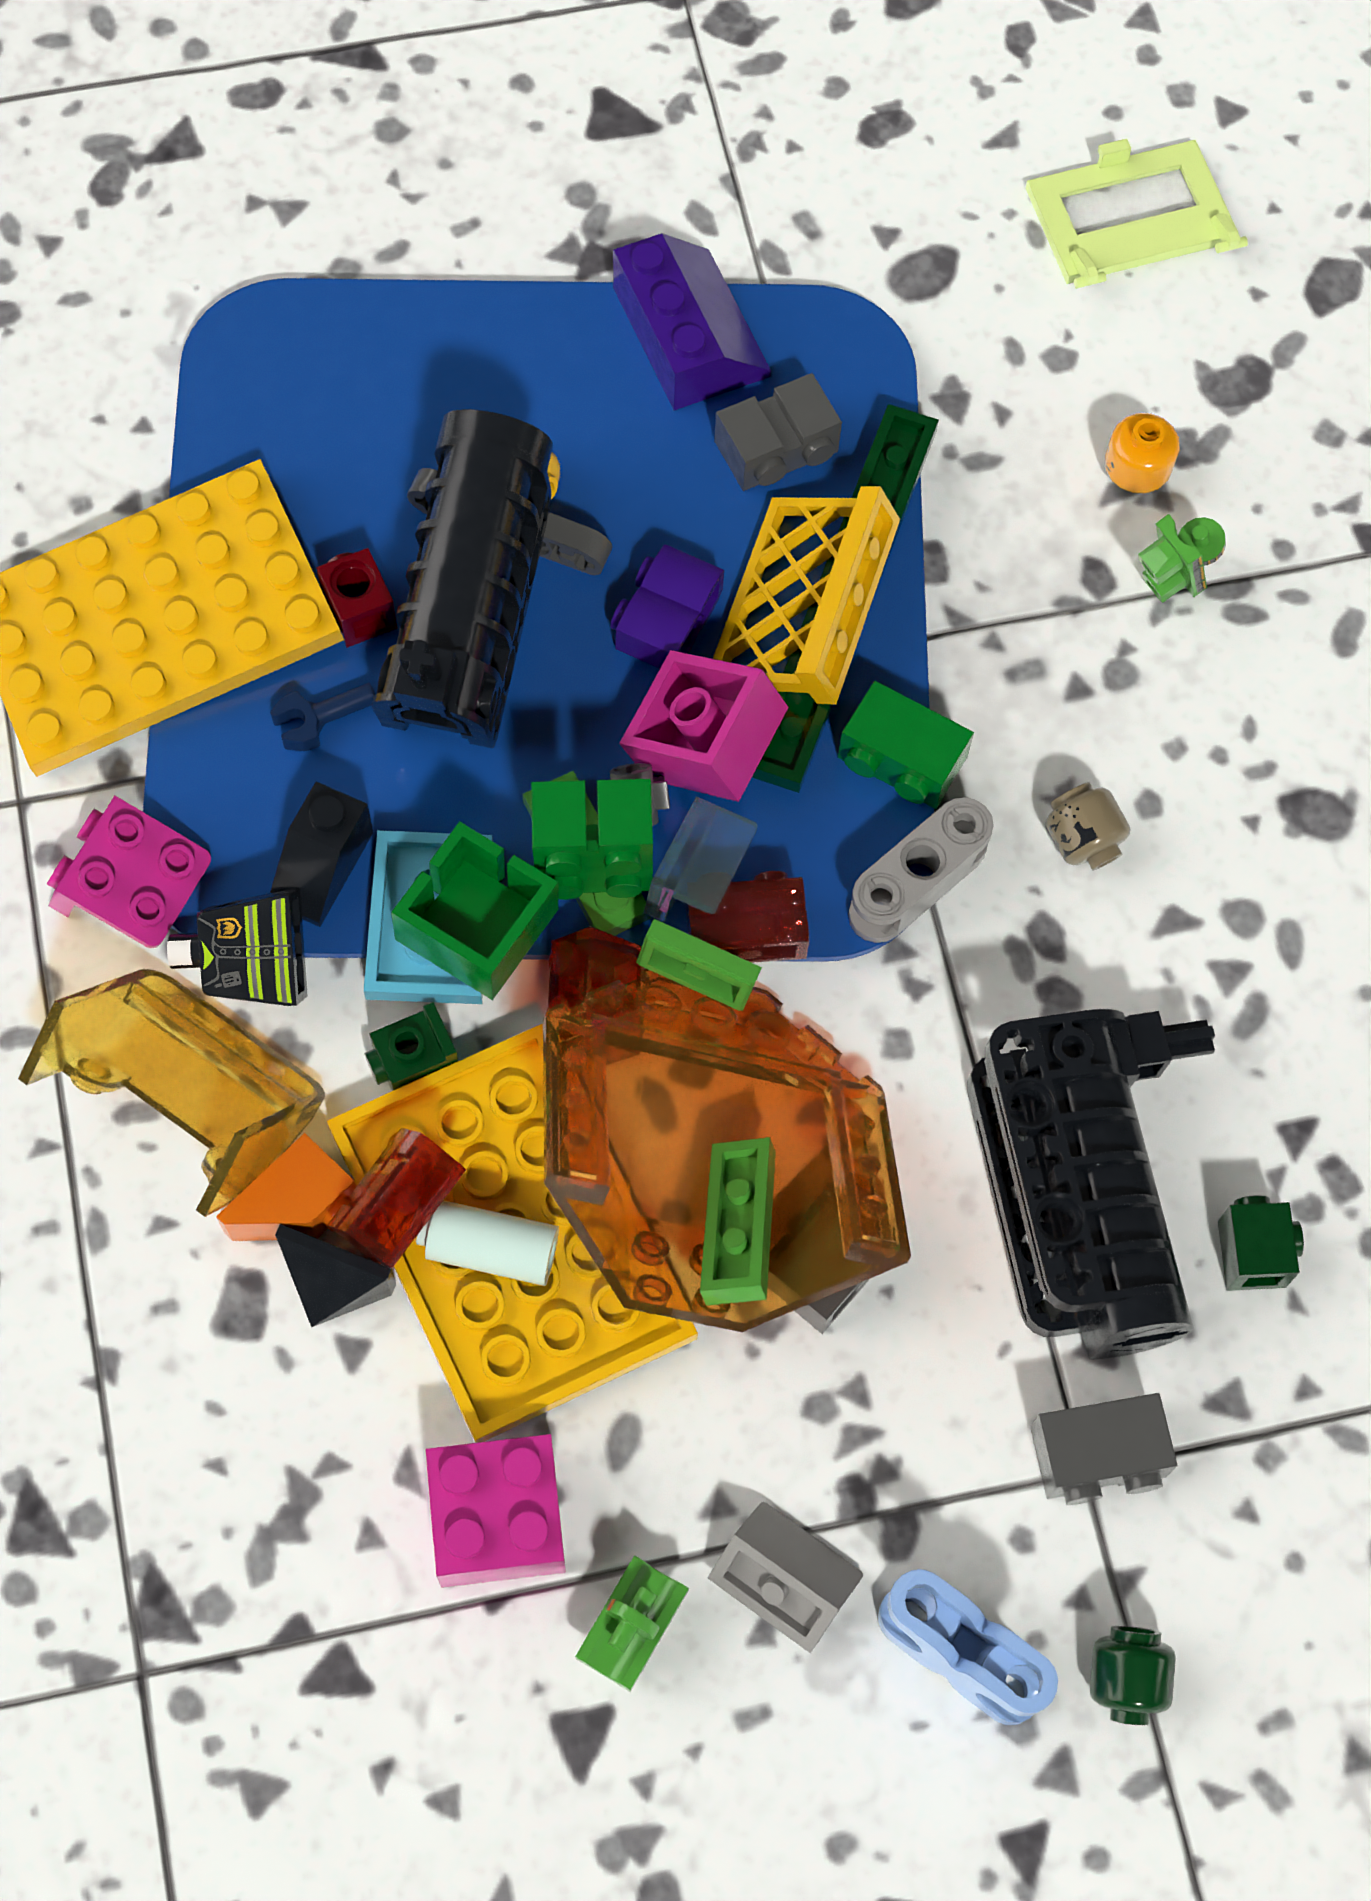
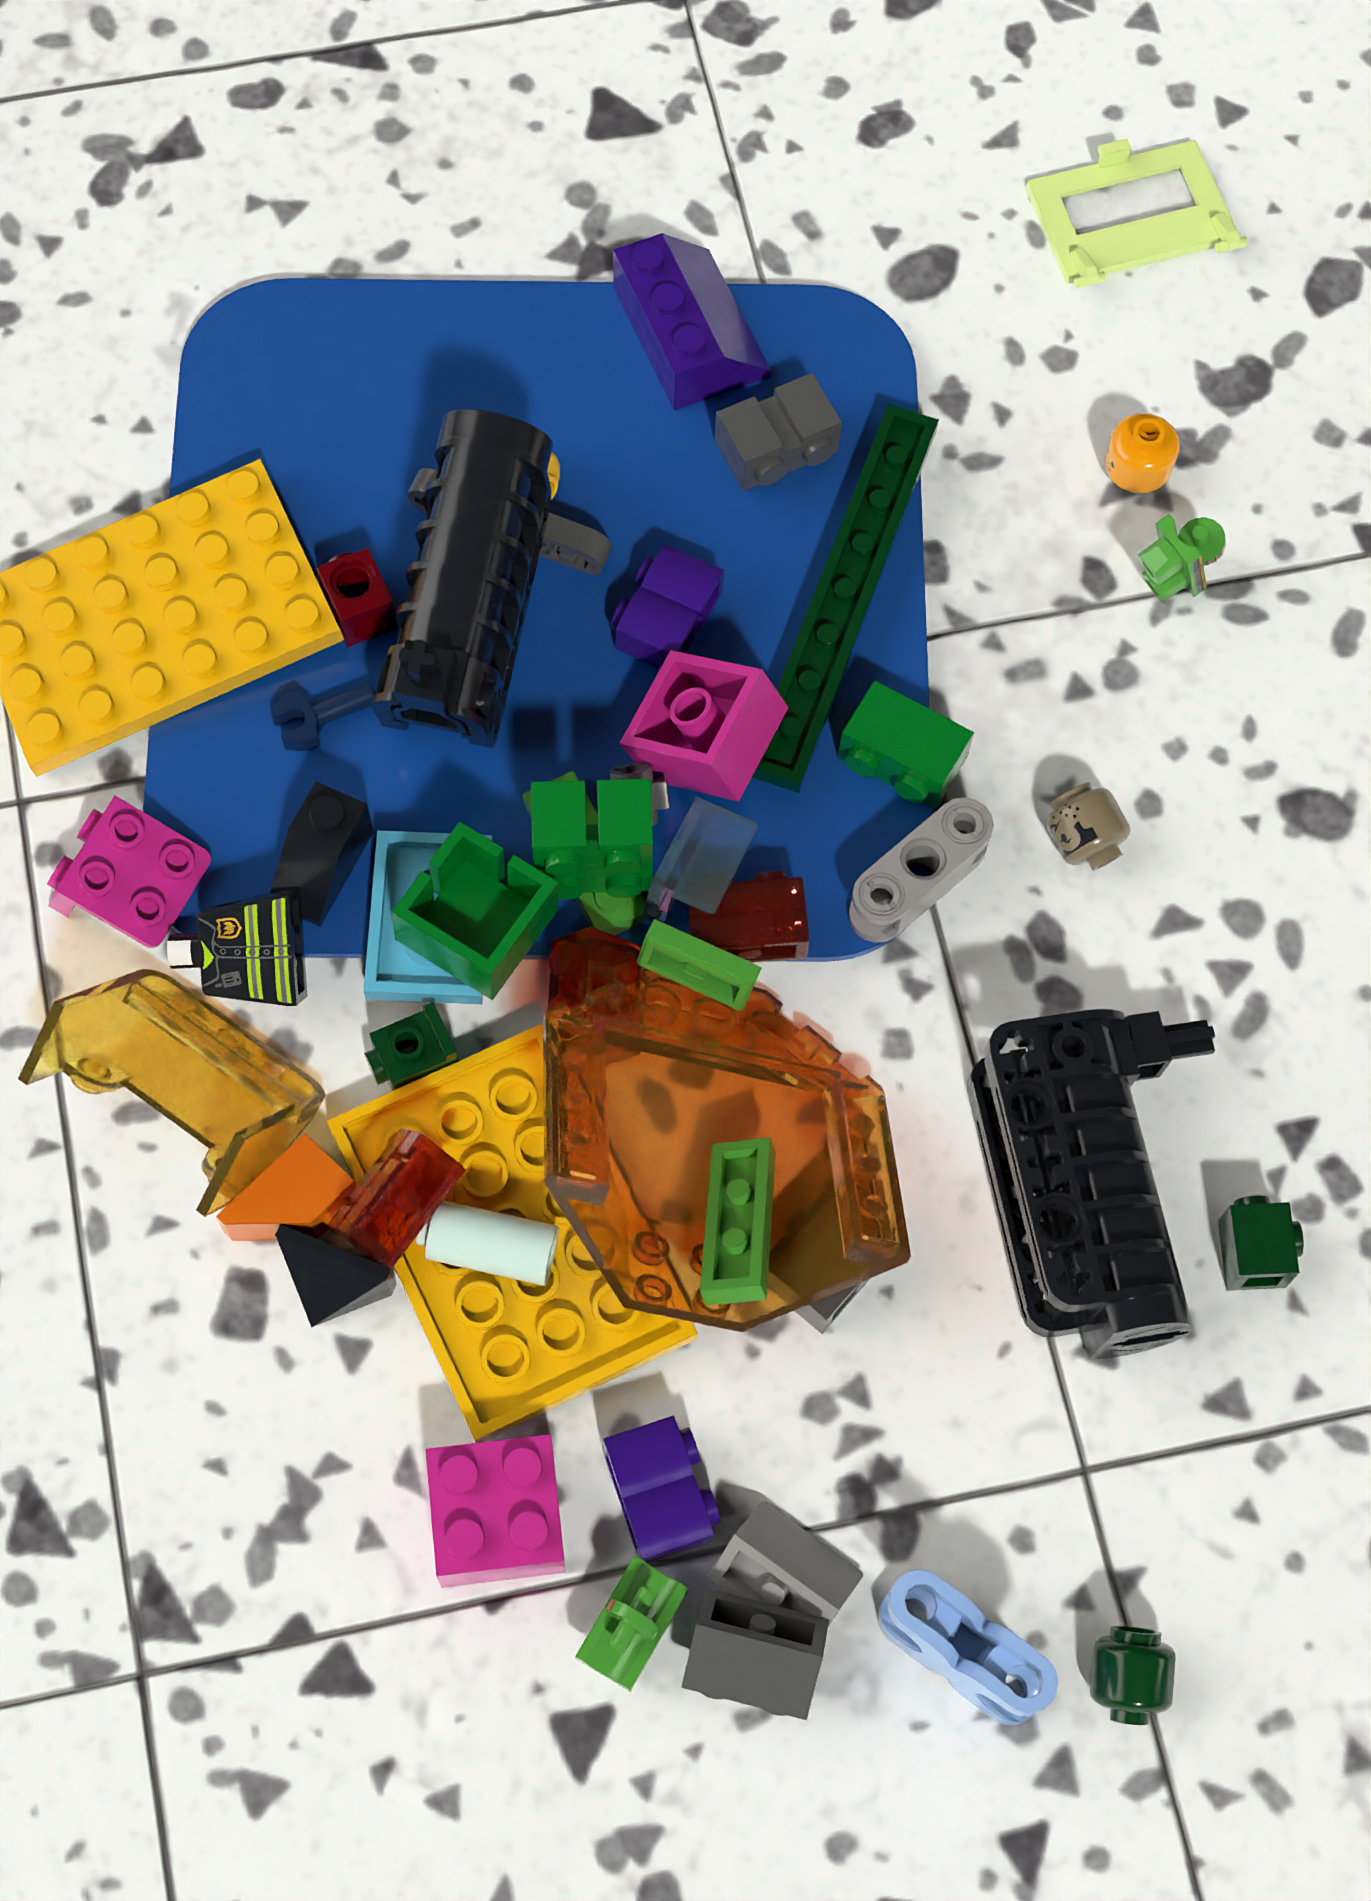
yellow fence [713,486,900,705] -> none
dark grey brick [1030,1393,1178,1505] -> none
none -> dark purple brick [602,1415,720,1563]
none -> dark grey brick [681,1588,829,1720]

